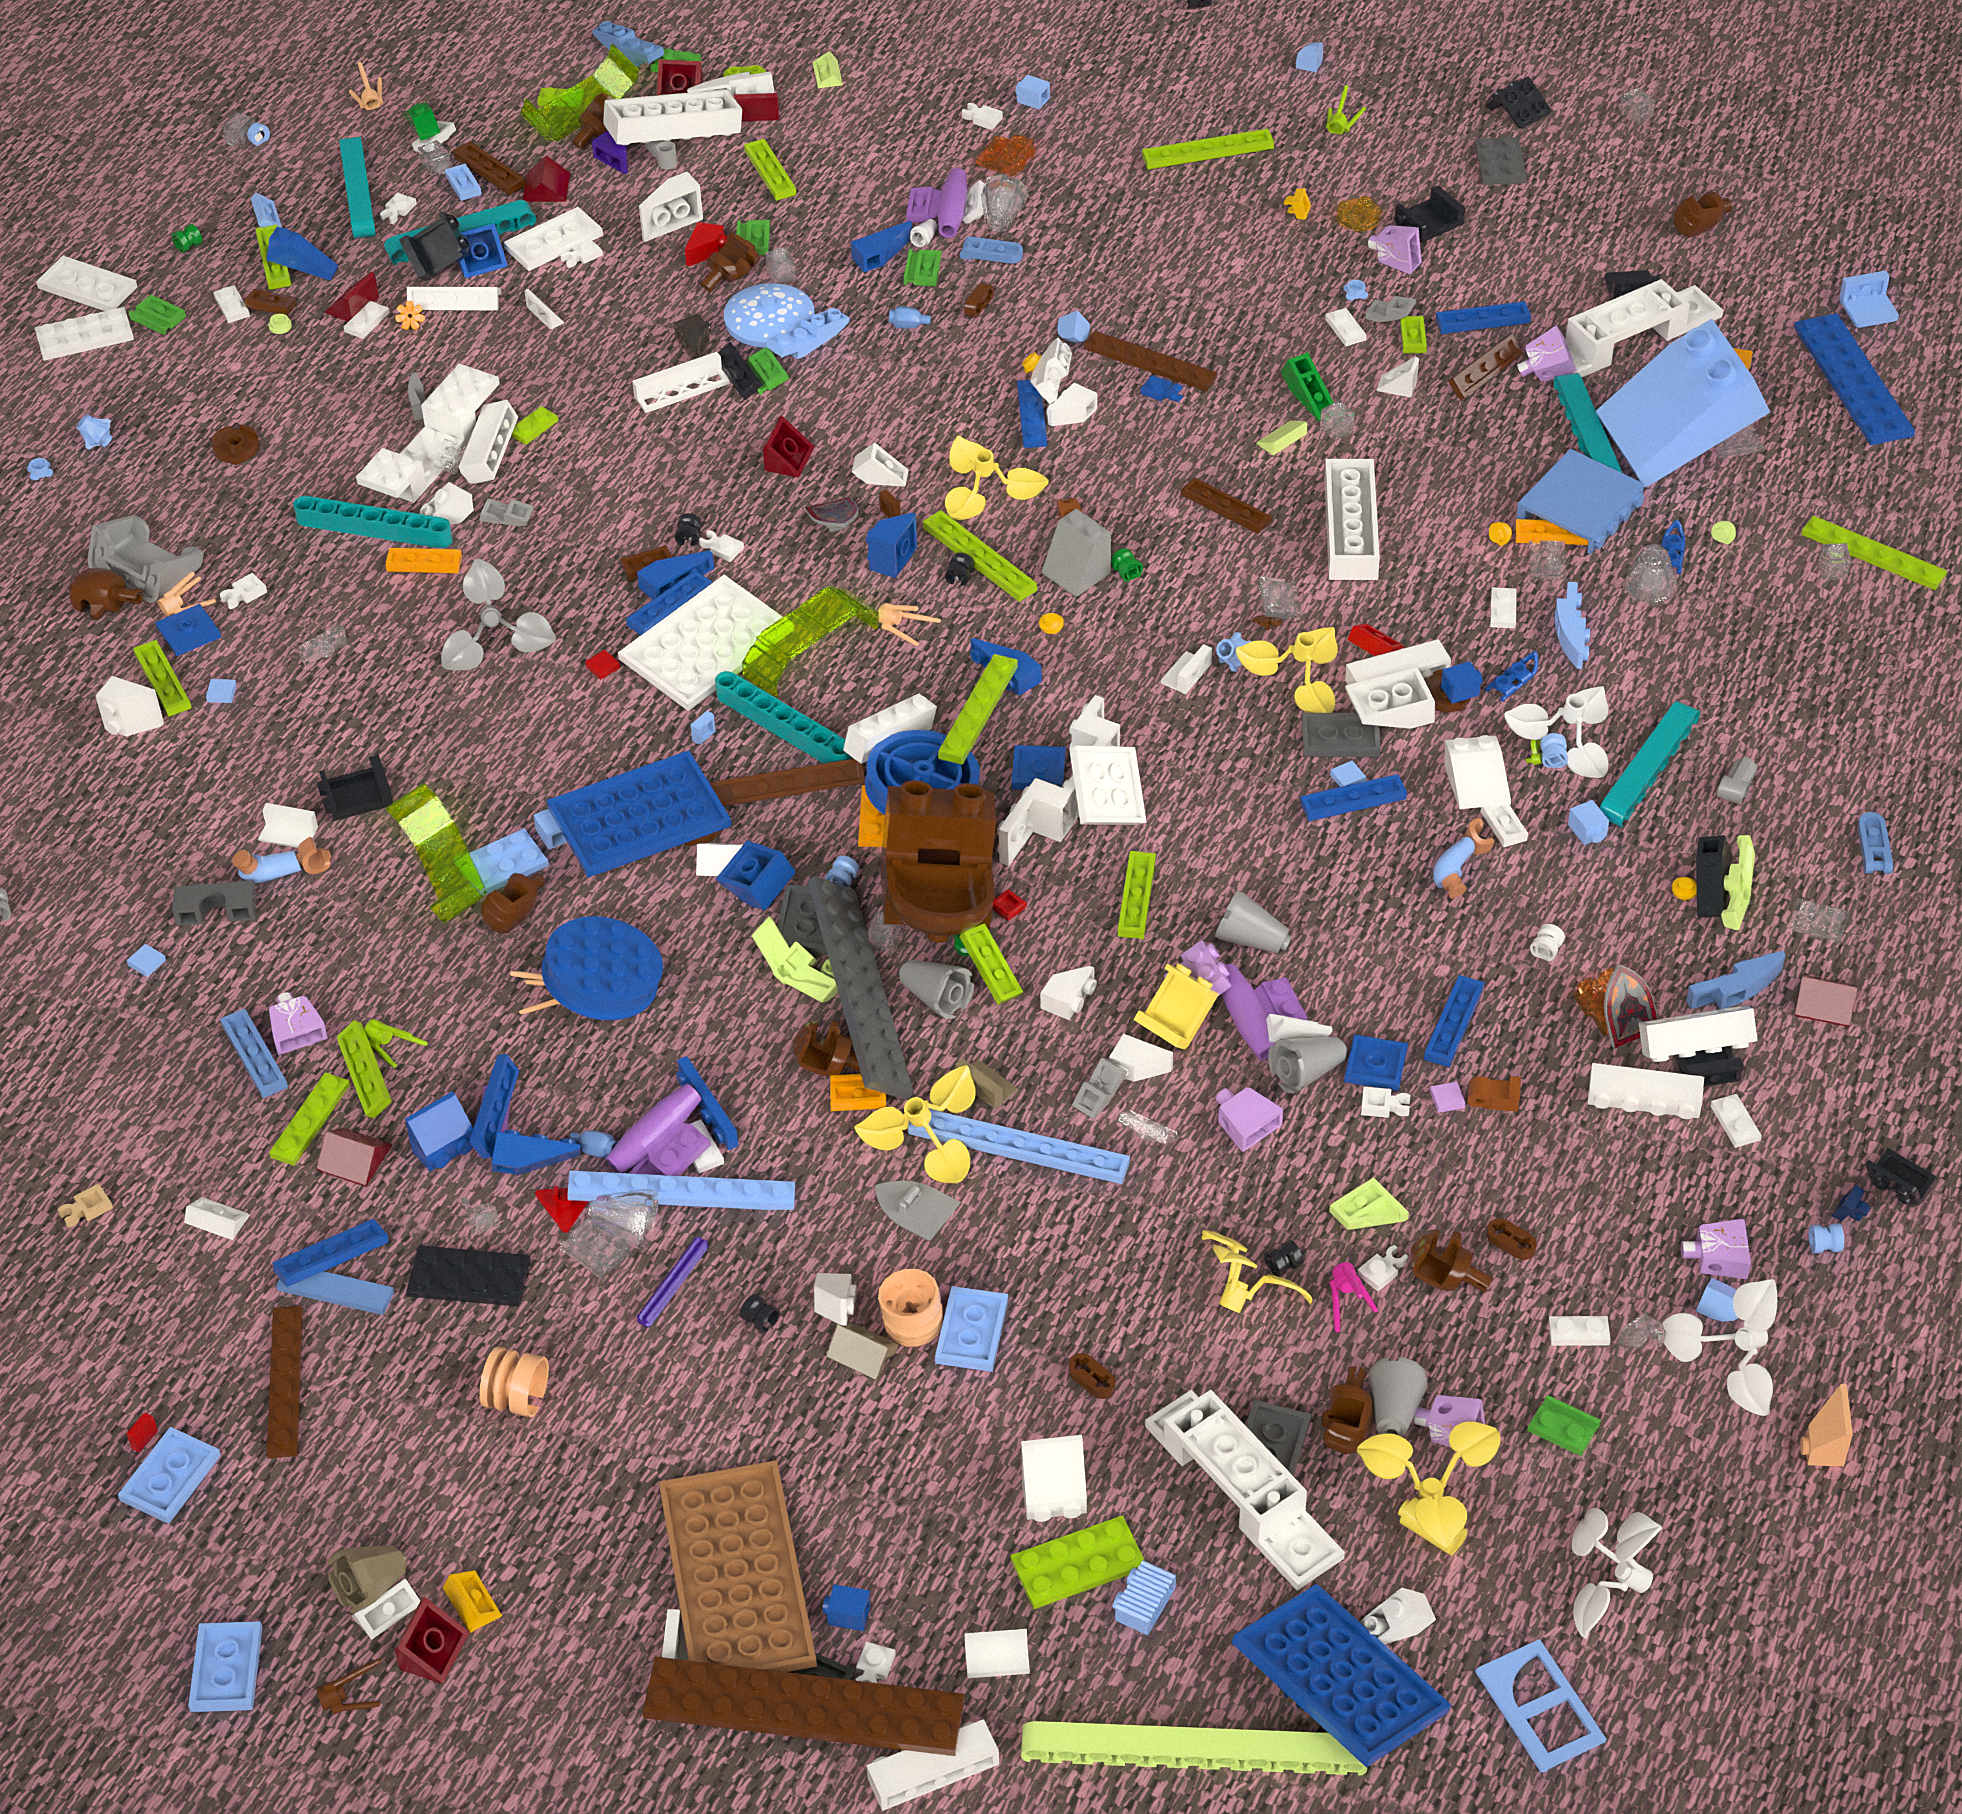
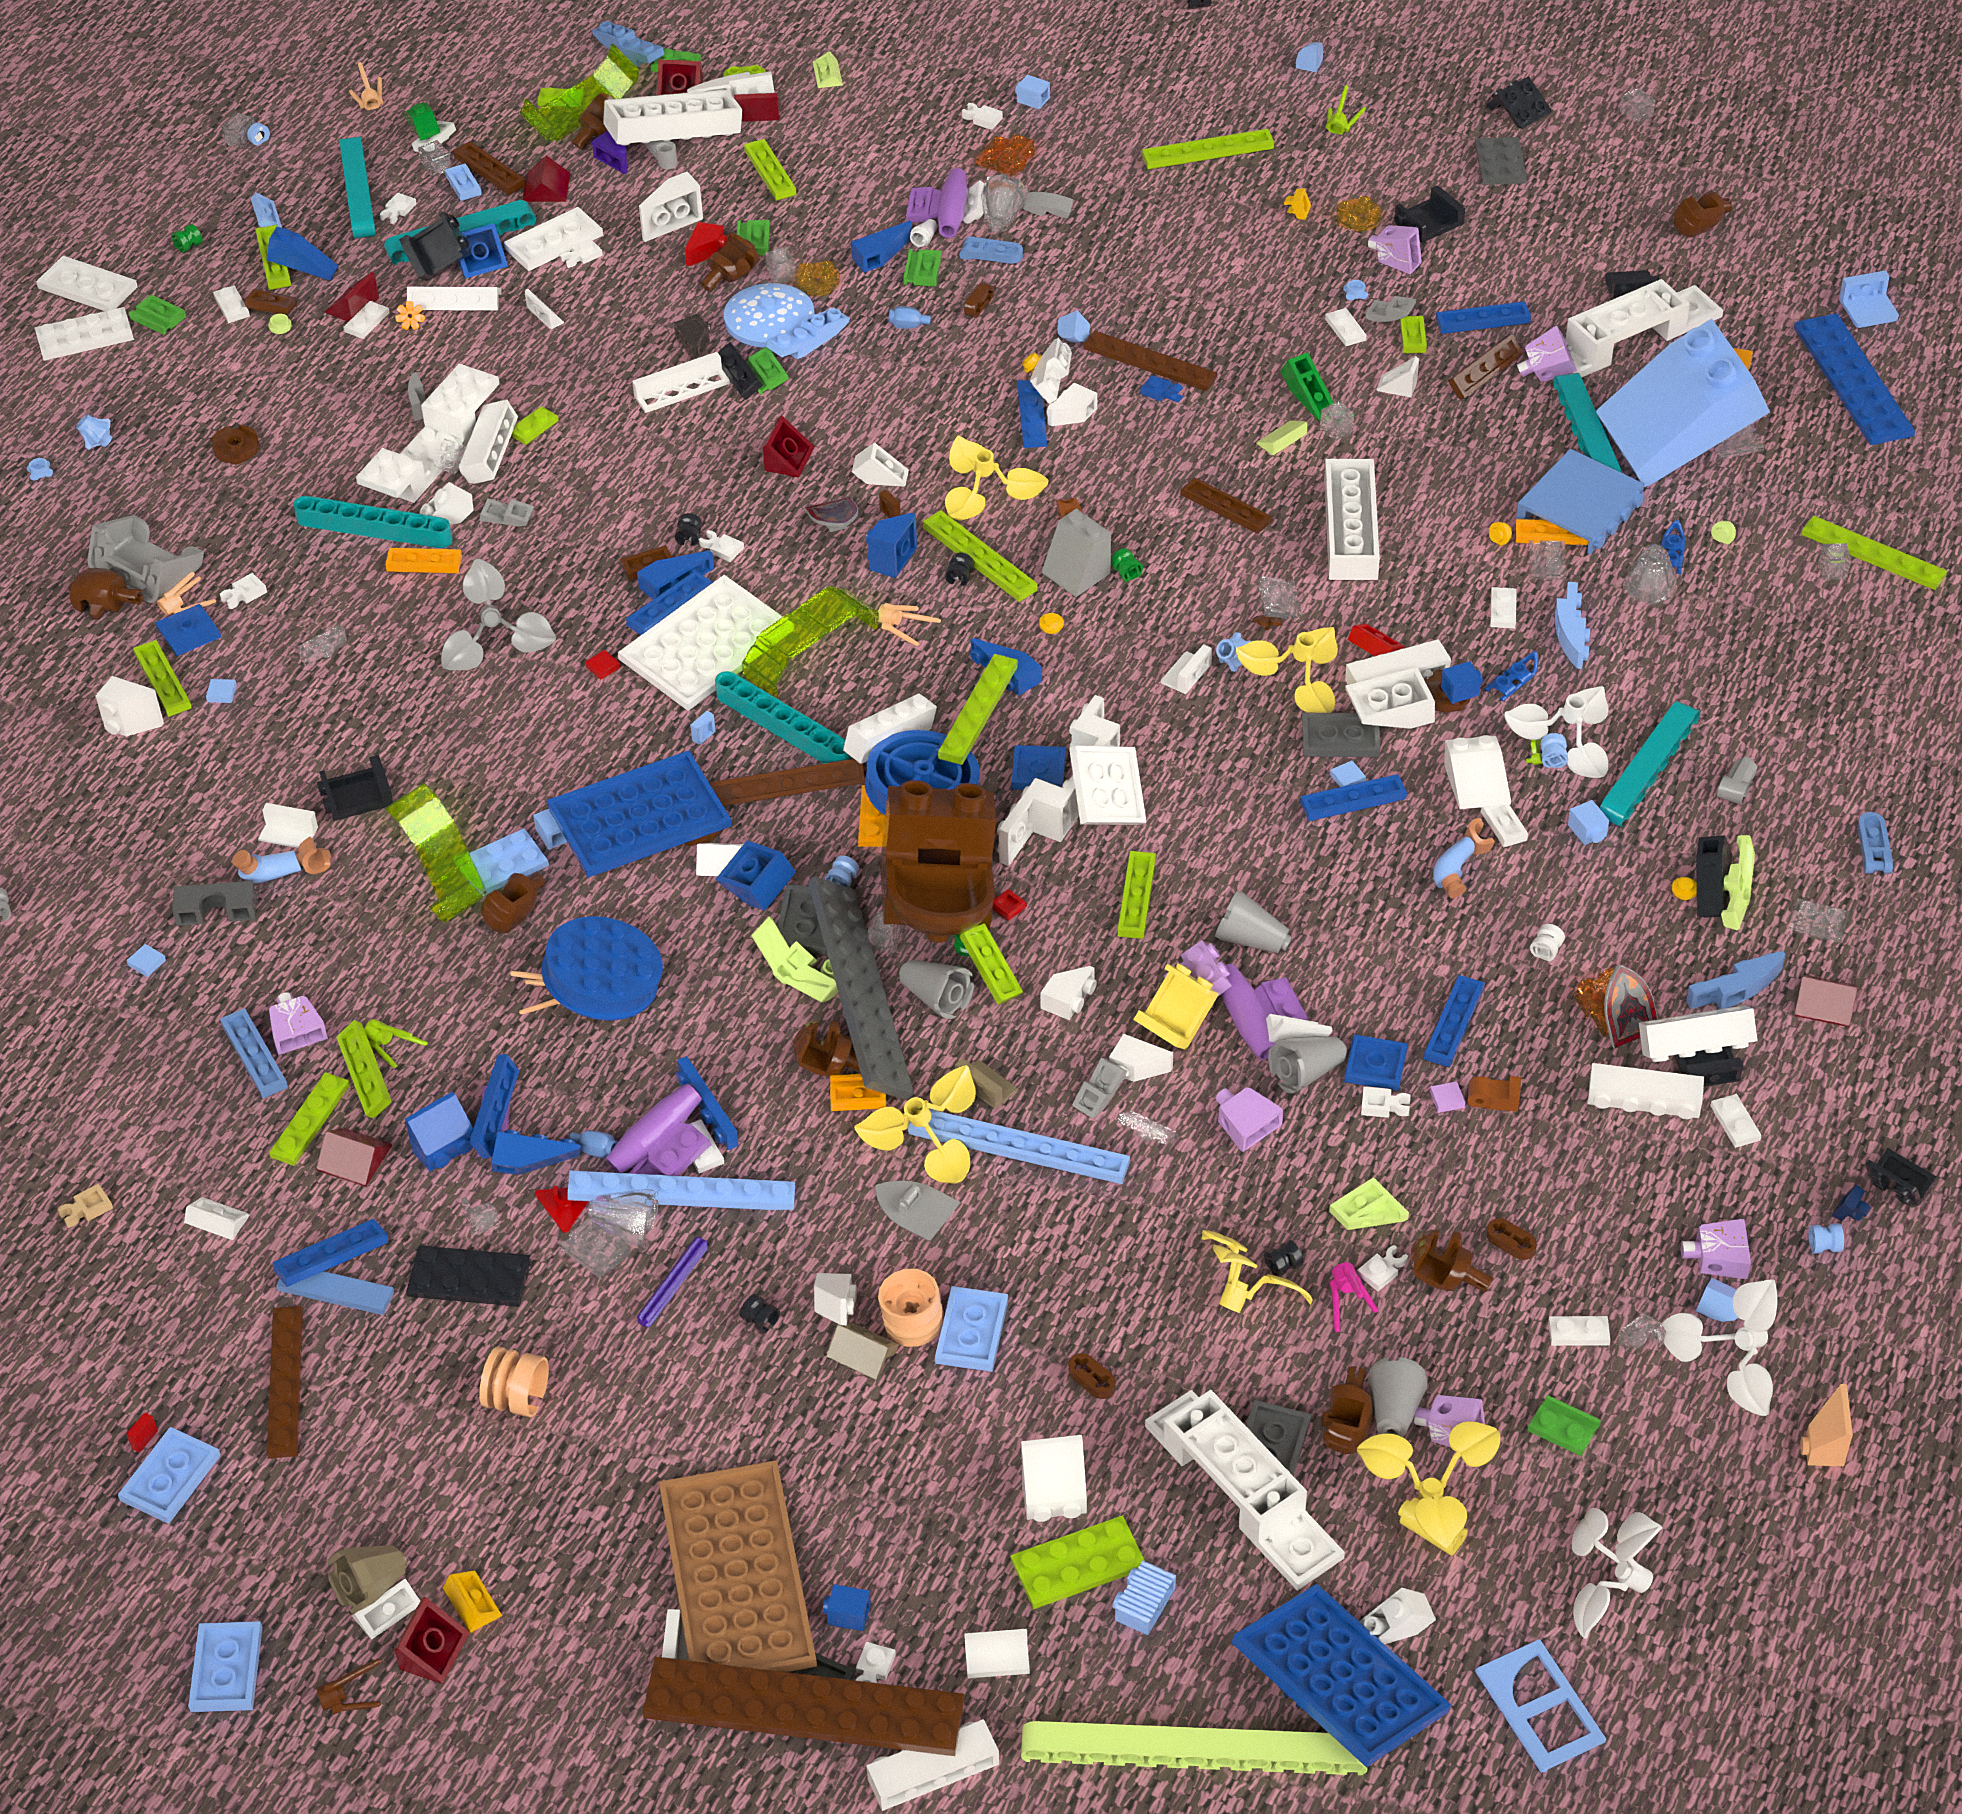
none -> clear yellow plate [795,261,840,297]
none -> light grey slope [1023,192,1073,218]

